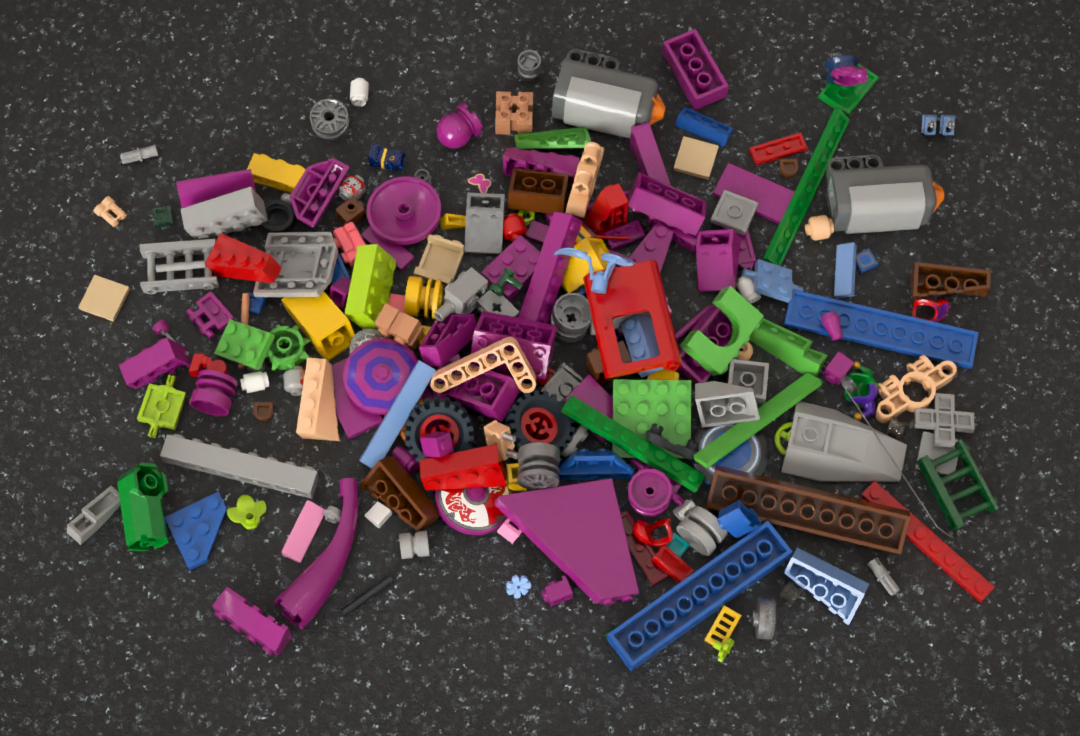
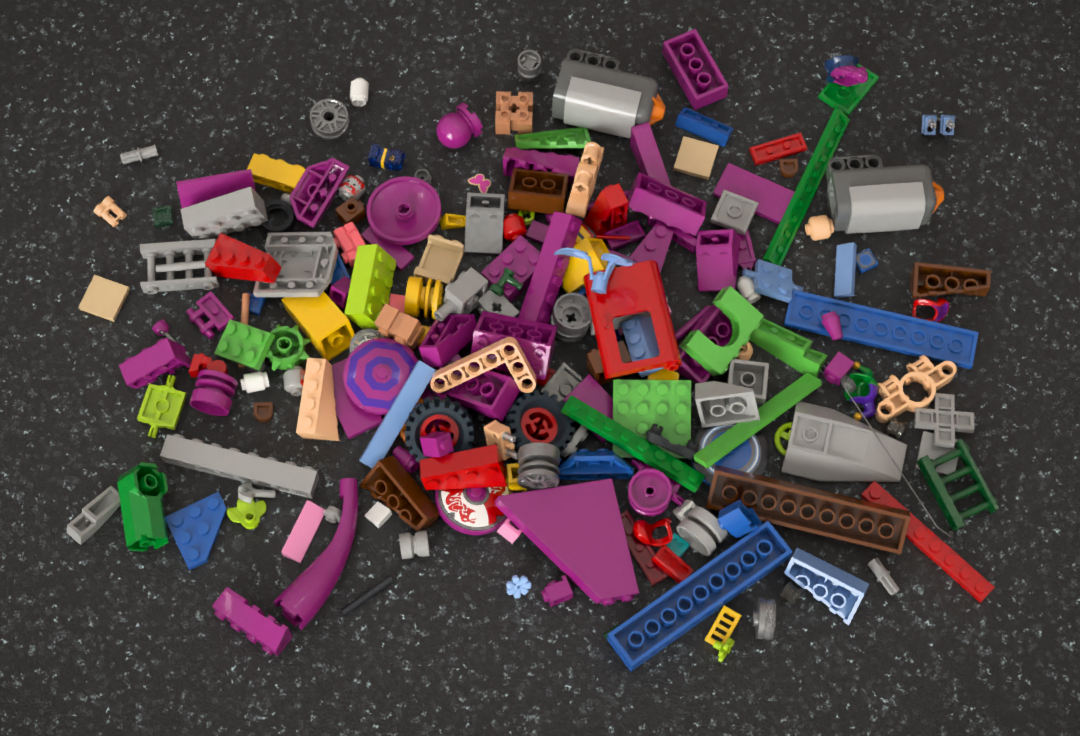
none -> light grey bar [238,482,276,503]

